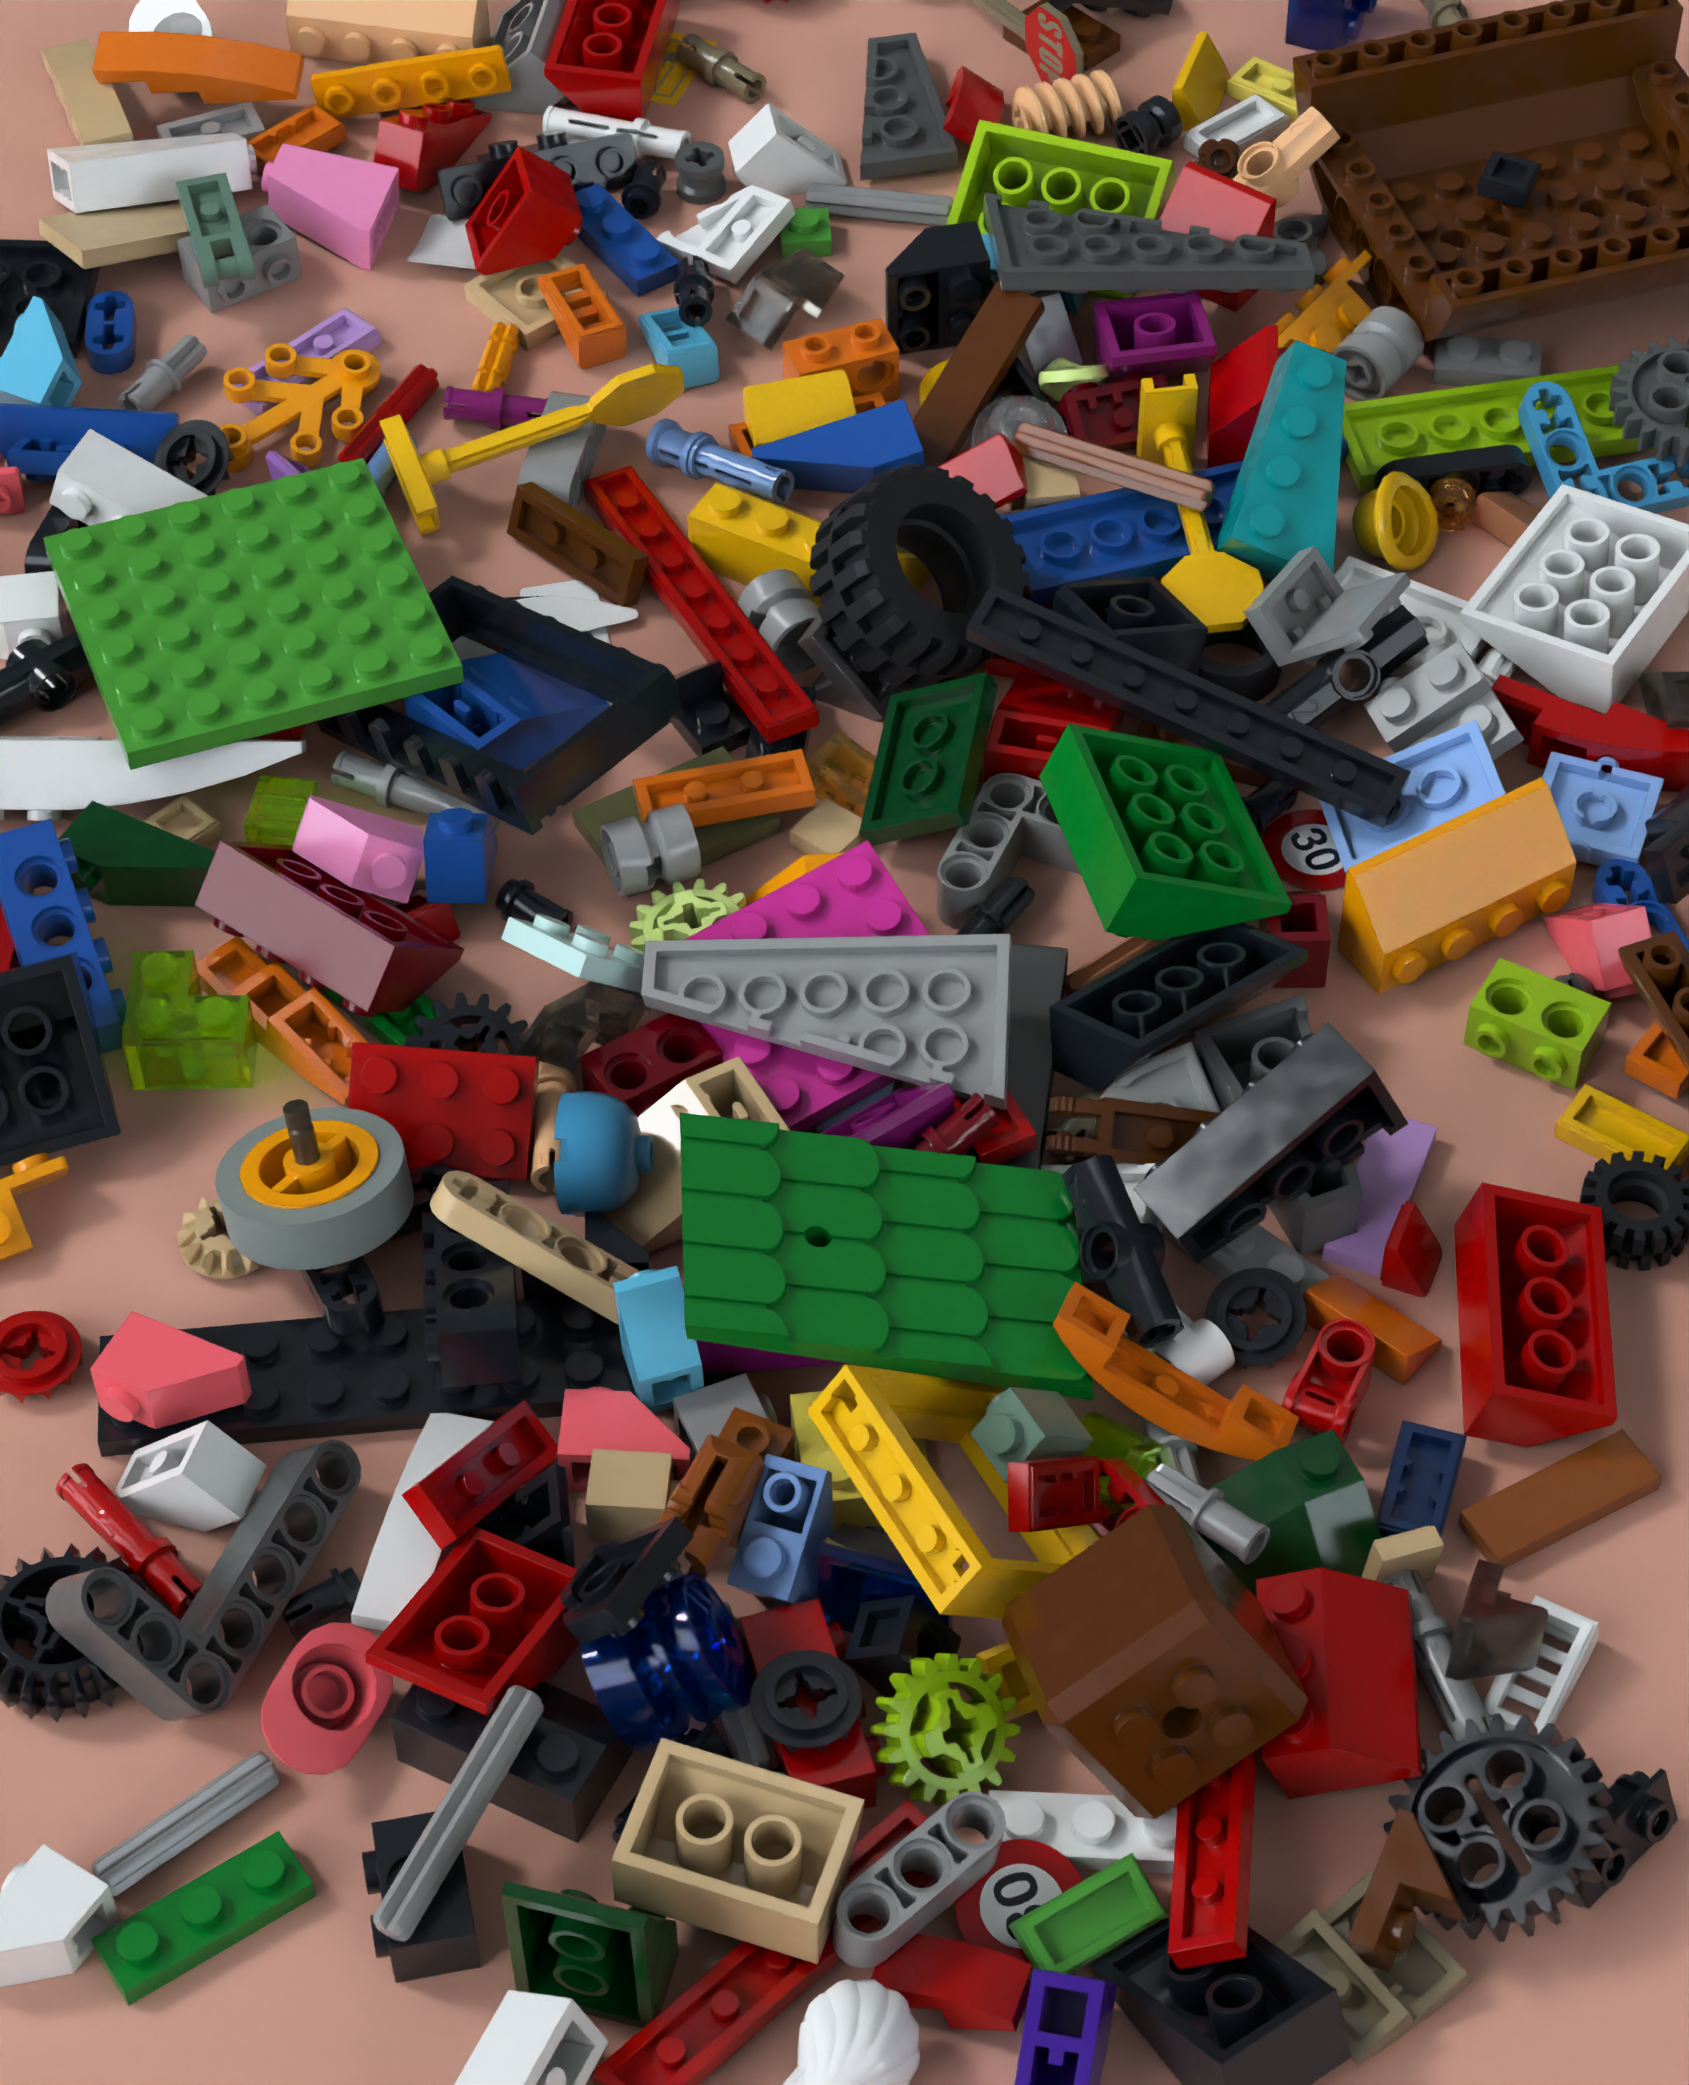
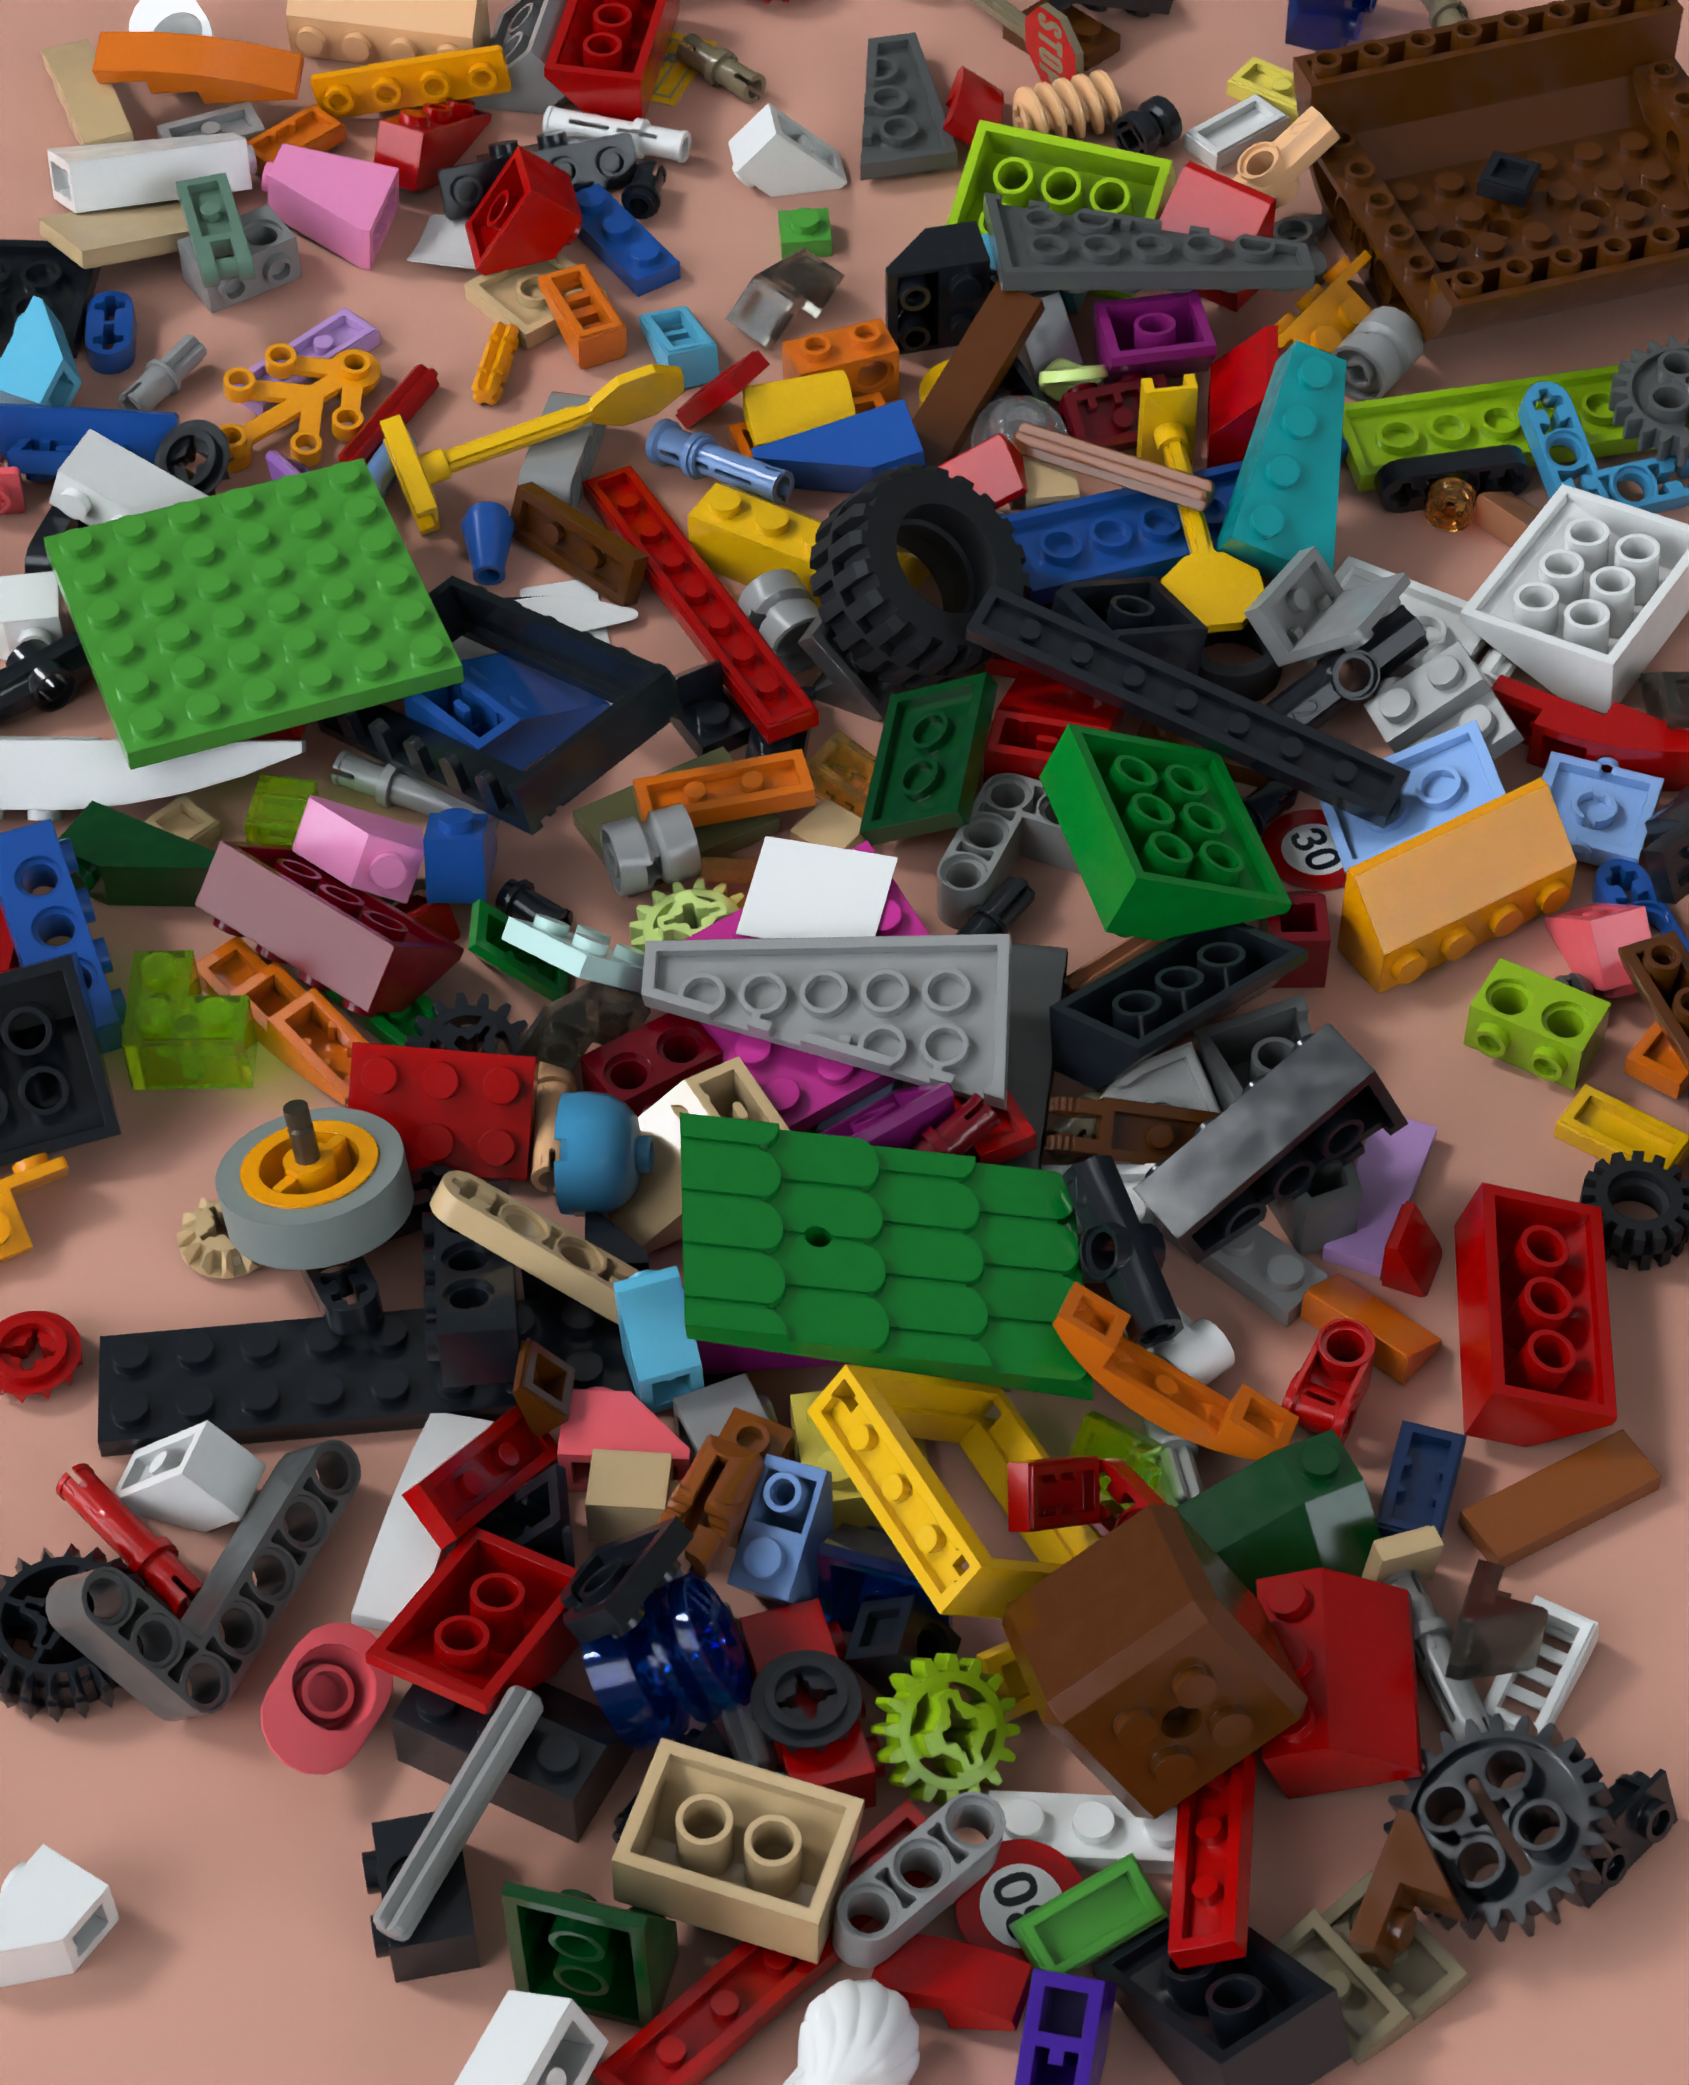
coral slope [90,1311,252,1429] -> none
light grey axle [91,1751,280,1896] -> none
green plate [91,1831,316,2006] -> none
black pin [282,1567,361,1642] -> none
magenta pin [443,386,548,430] -> none
white wing [657,184,795,284] -> none
black pin [674,255,714,327] -> none
dark grey wheel [675,141,726,205] -> none
light grey axle [805,183,953,226] -> none
sand green brick [970,1387,1094,1483] -> none
light grey axle [1146,1464,1270,1564] -> none
yellow slope [1172,31,1230,131] -> none
reddish brown plate [1195,138,1240,179] -> none
black gear [1205,1268,1307,1369] -> none
yellow hat [1352,471,1439,571] -> none
light grey plate [1433,335,1542,387] -> none
none -> blue cone [460,502,515,586]
none -> green slope [468,899,569,1005]
none -> reddish brown slope [512,1337,576,1437]
none -> red tile [675,350,770,429]
none -> clear orange tile [701,854,759,883]
none -> white sticker [736,836,898,939]

